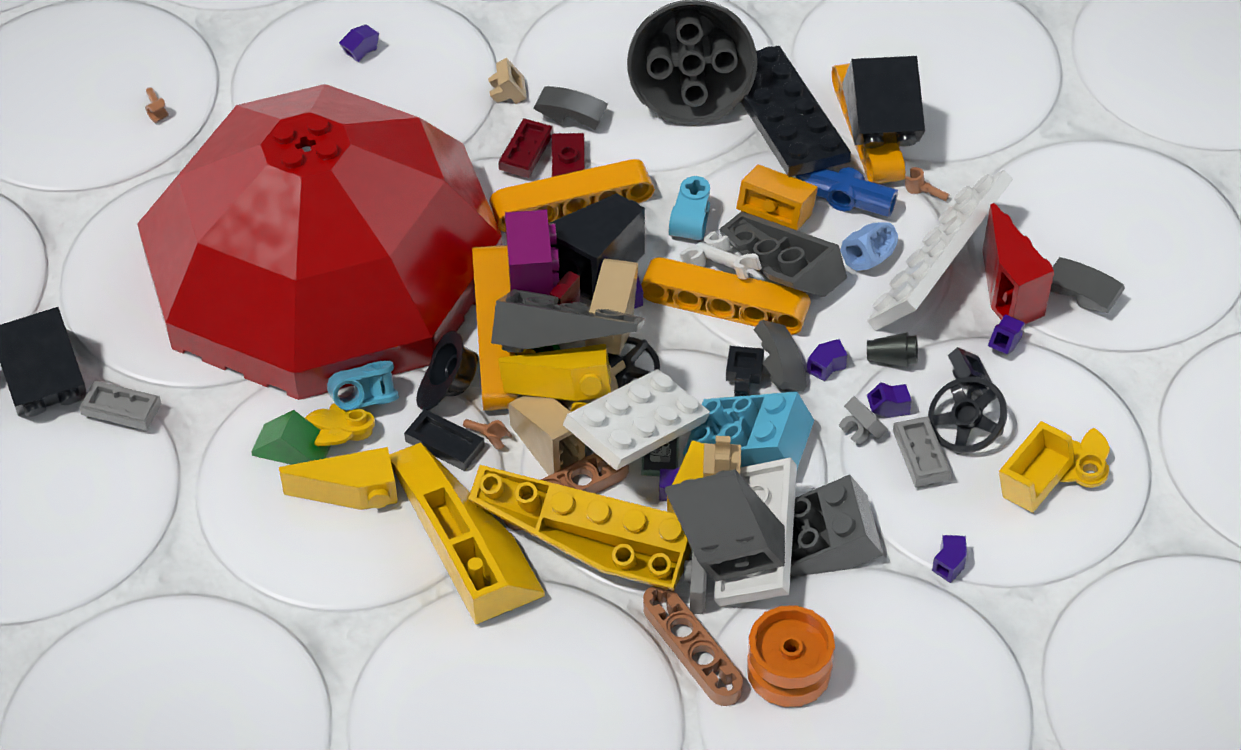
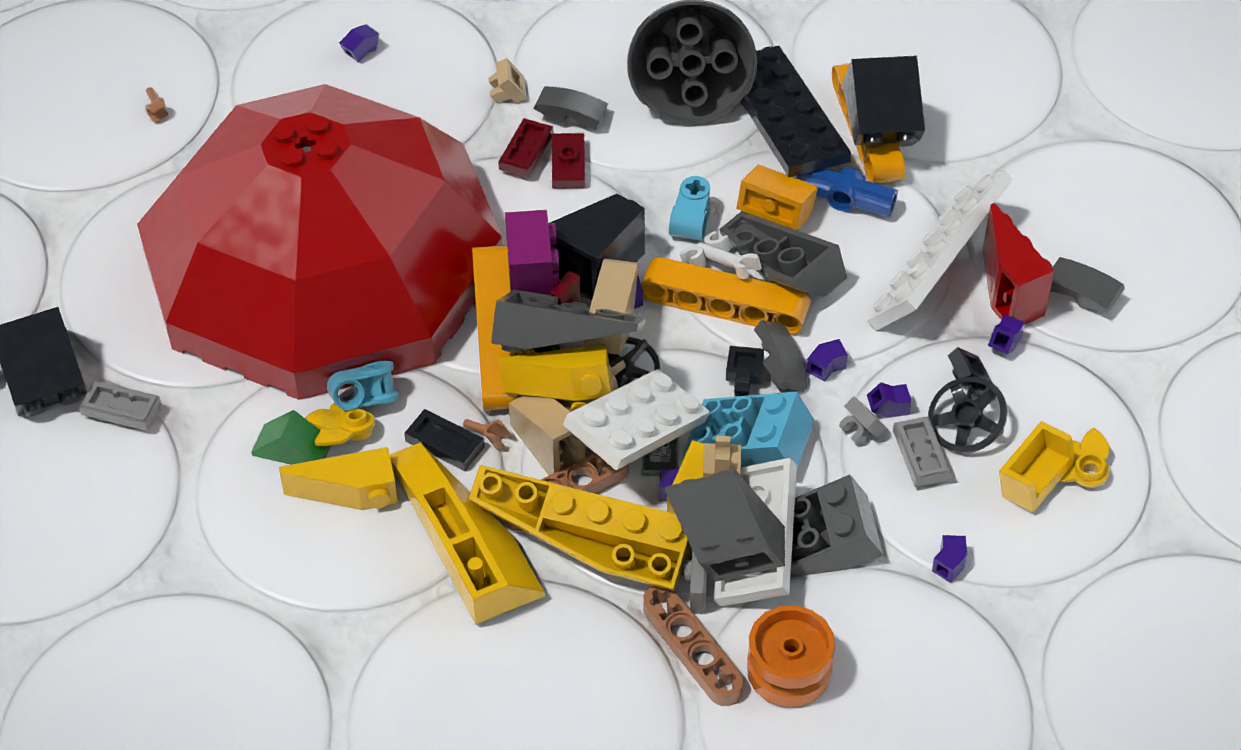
black piece [416,331,478,410] -> none
light orange beam [489,159,655,232] -> none
light blue rock [840,222,898,271] -> none
pearl dark grey cone [867,332,918,367] -> none
nougat hand [905,167,950,201] -> none

